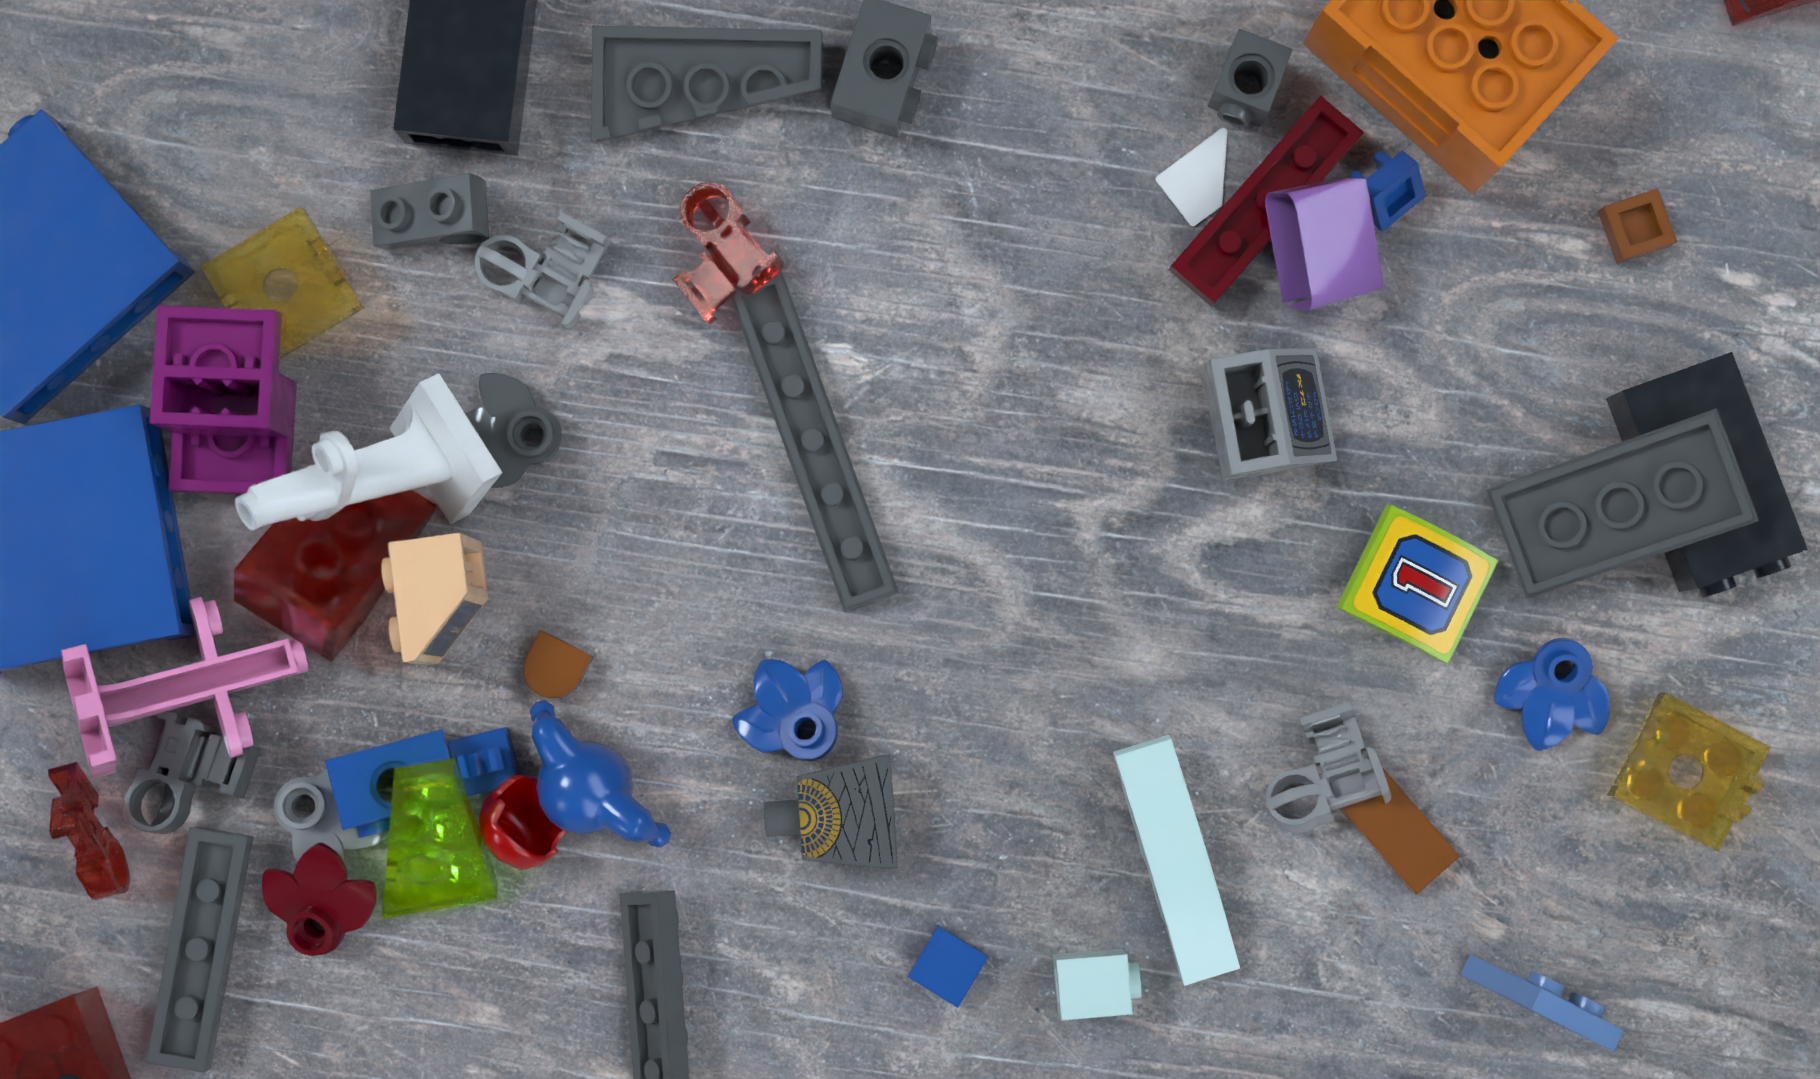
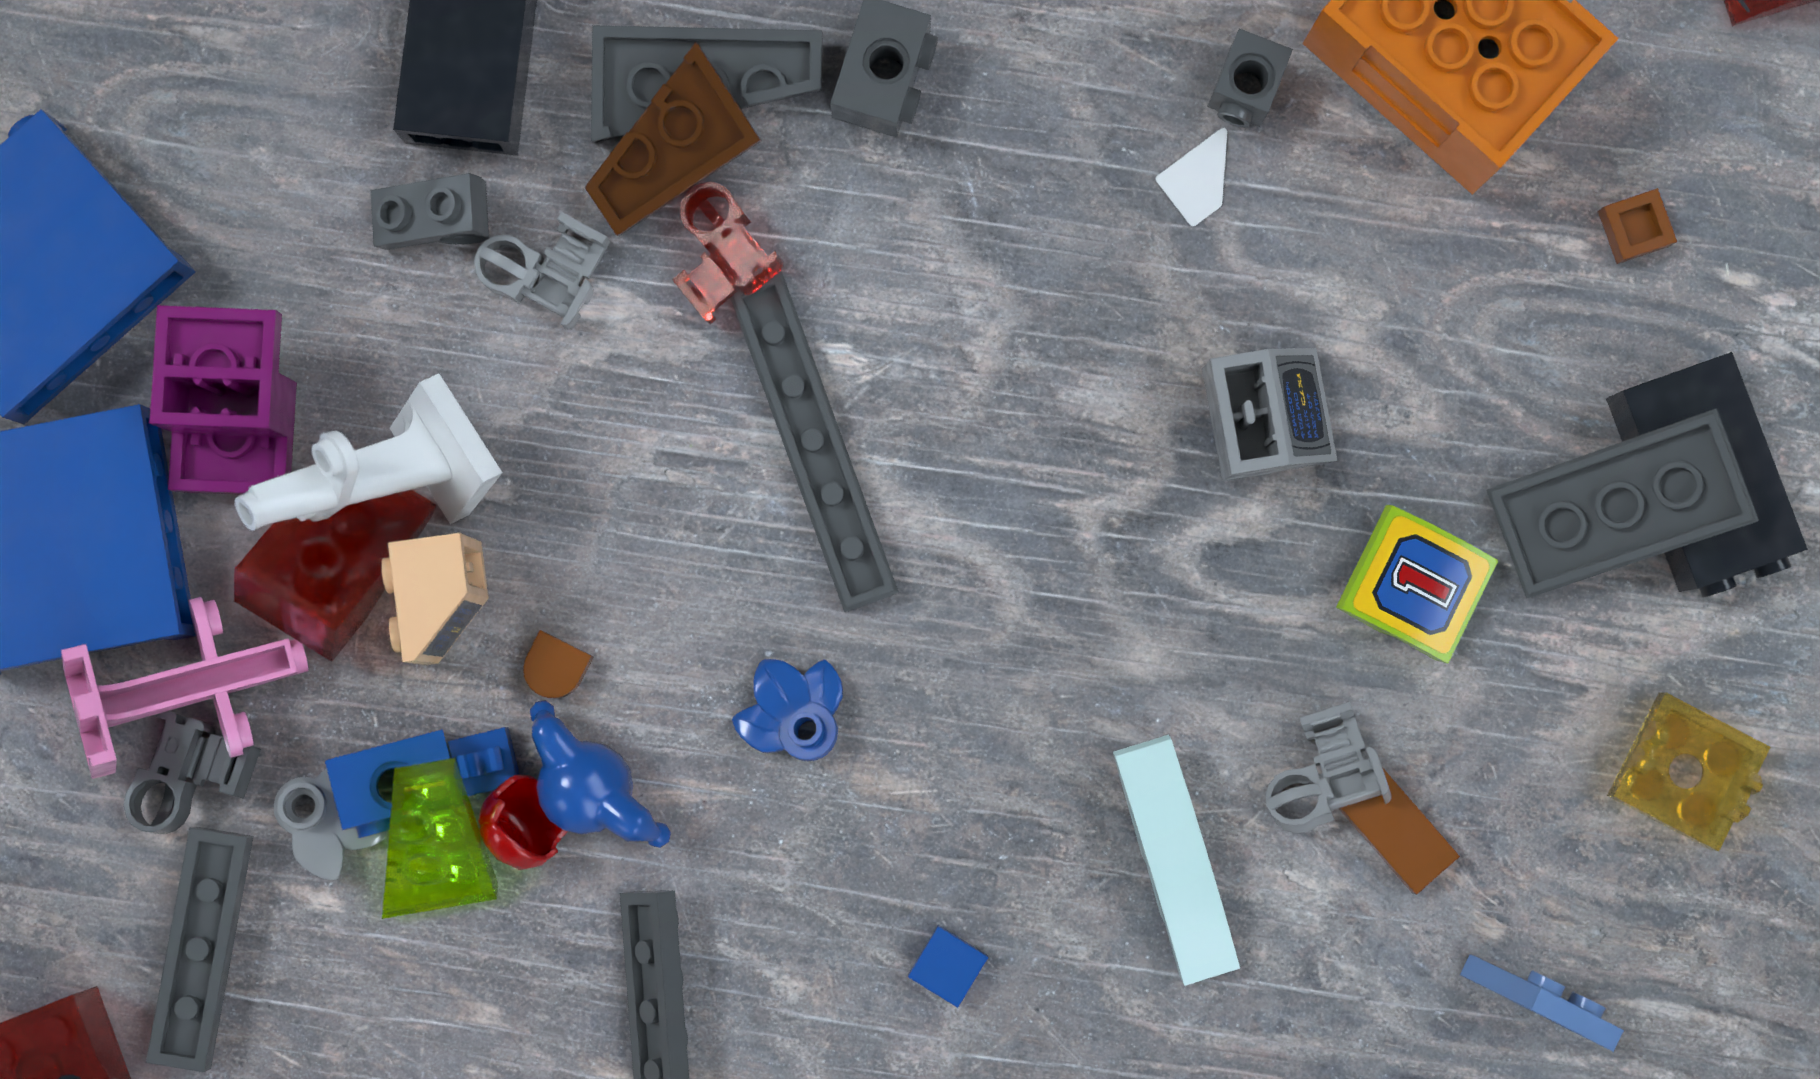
clear red piece [48,762,130,901] -> none
clear yellow piece [201,206,365,360] -> none
dark red plate [262,843,377,956] -> none
dark grey plate [465,373,562,488] -> none
dark grey torso [764,754,898,869] -> none
light aqua brick [1053,949,1141,1020] -> none
dark red plate [1169,95,1364,307] -> none
medium lavender piece [1265,178,1384,311] -> none
blue tile [1351,150,1426,232] -> none
blue plate [1494,638,1610,751] -> none
none -> reddish brown wing [585,42,762,236]

